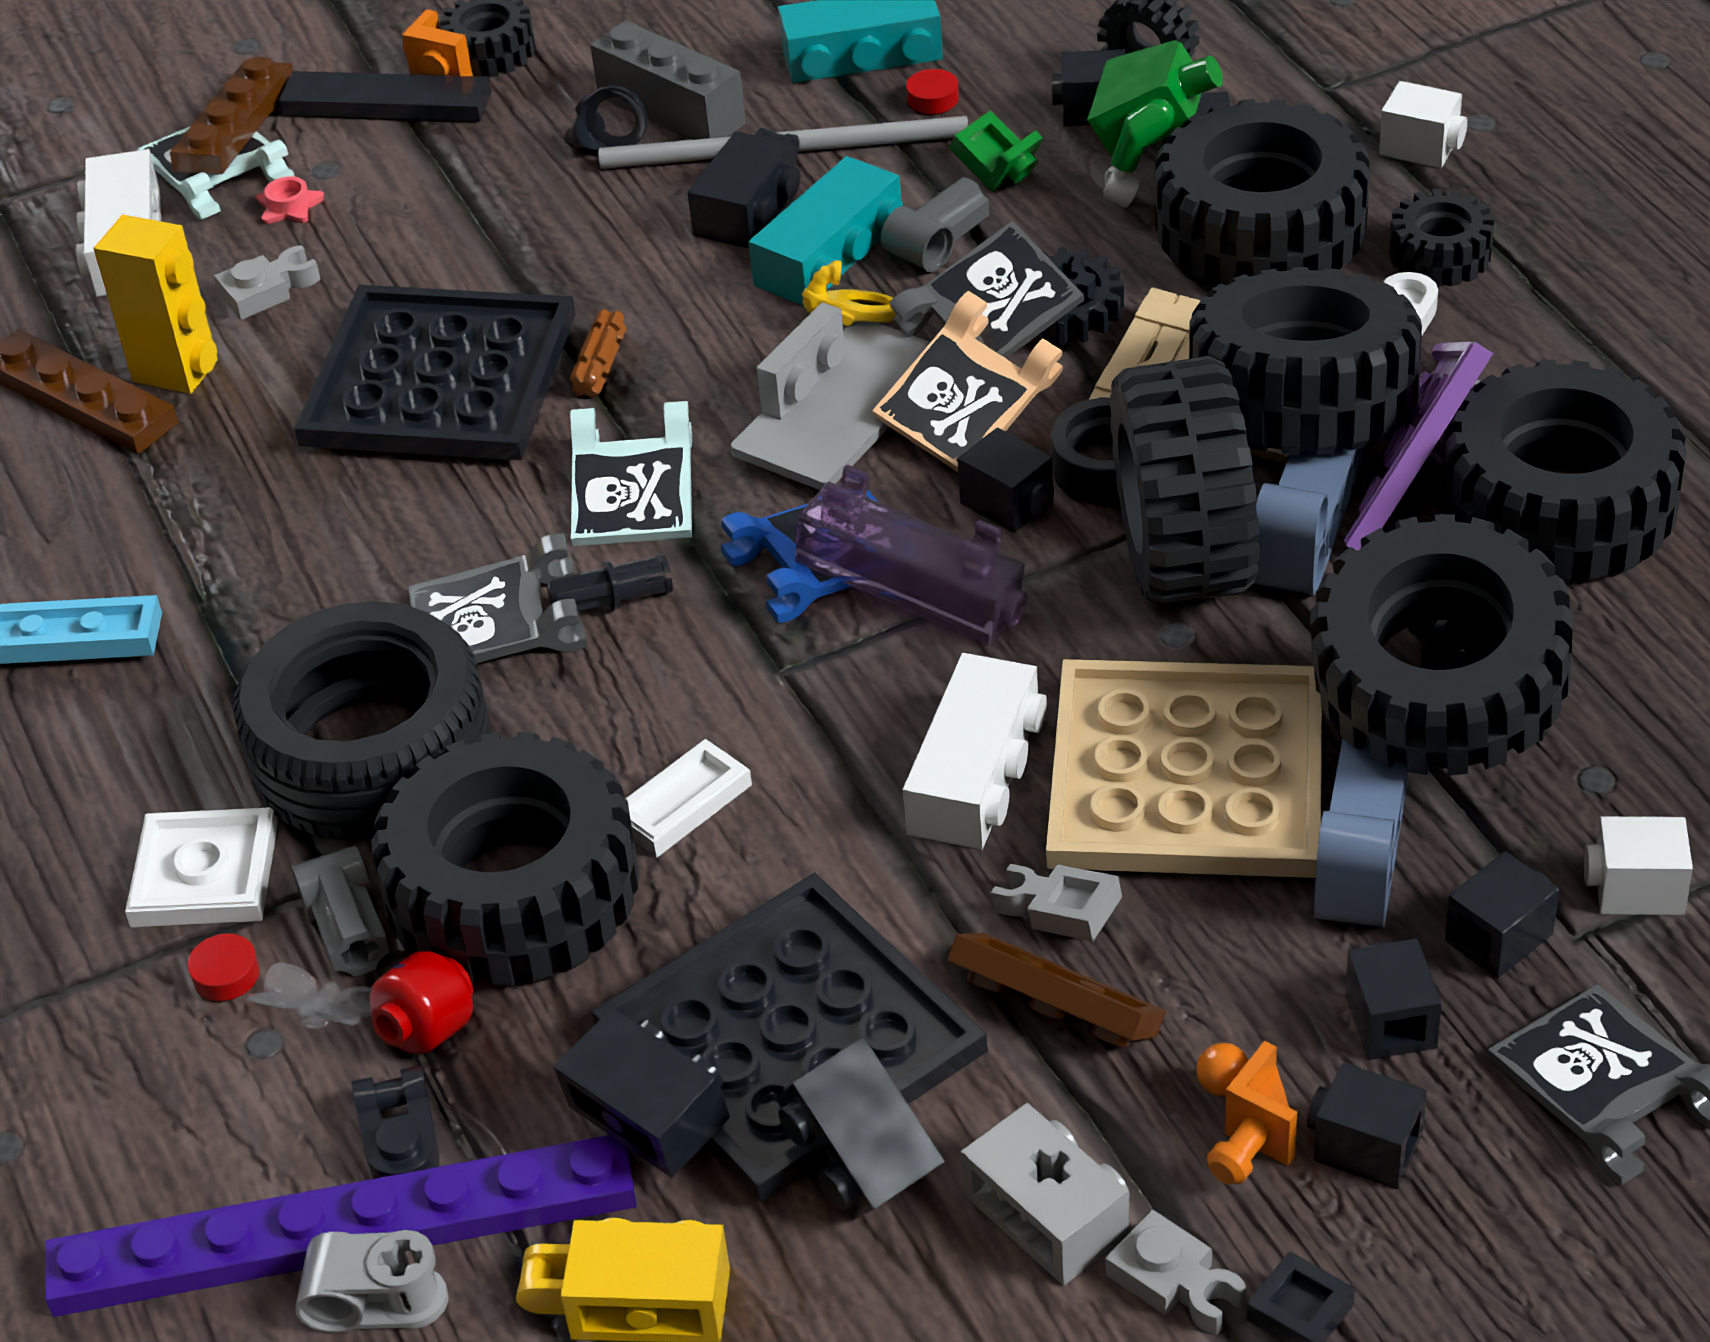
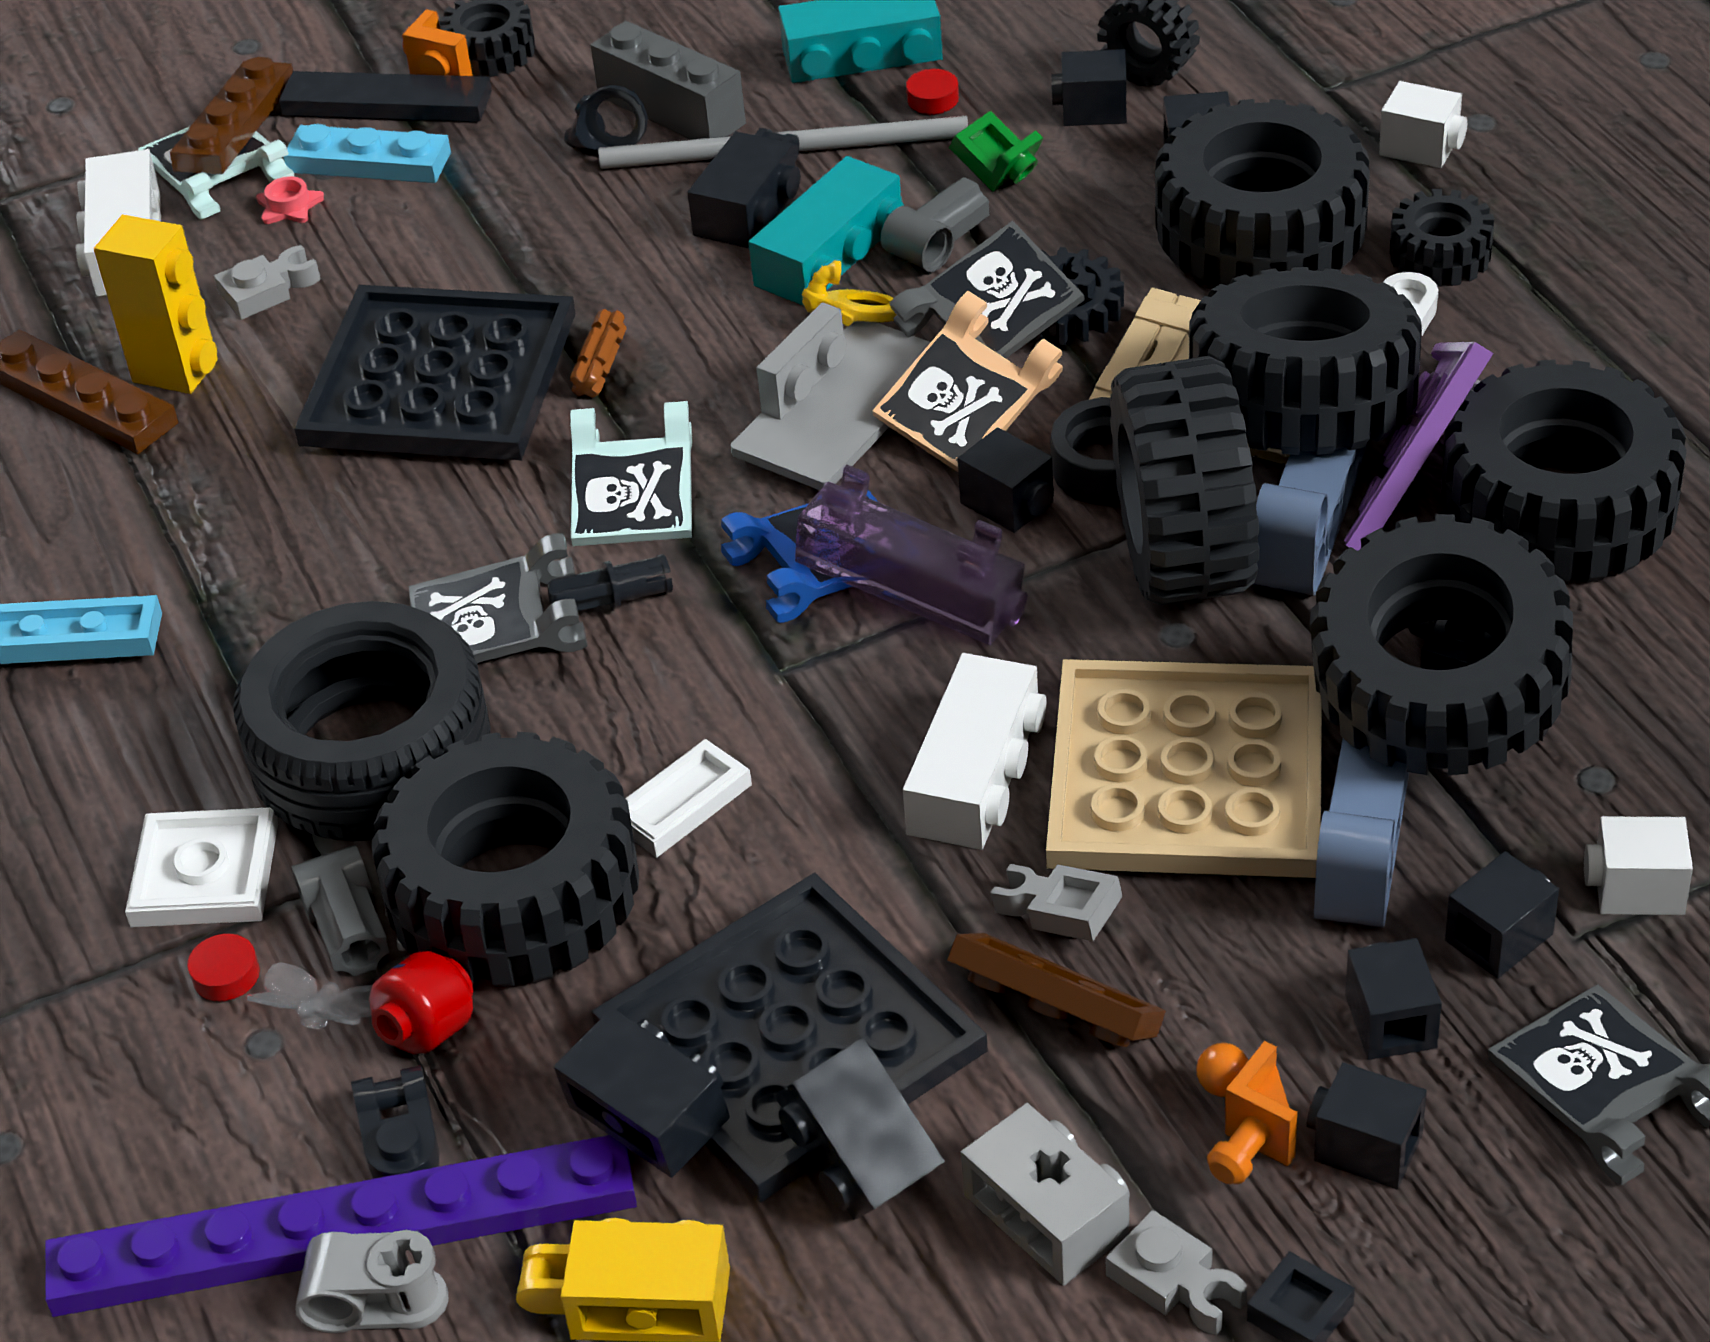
green torso [1088,40,1223,208] -> none
none -> medium azure plate [284,124,451,183]

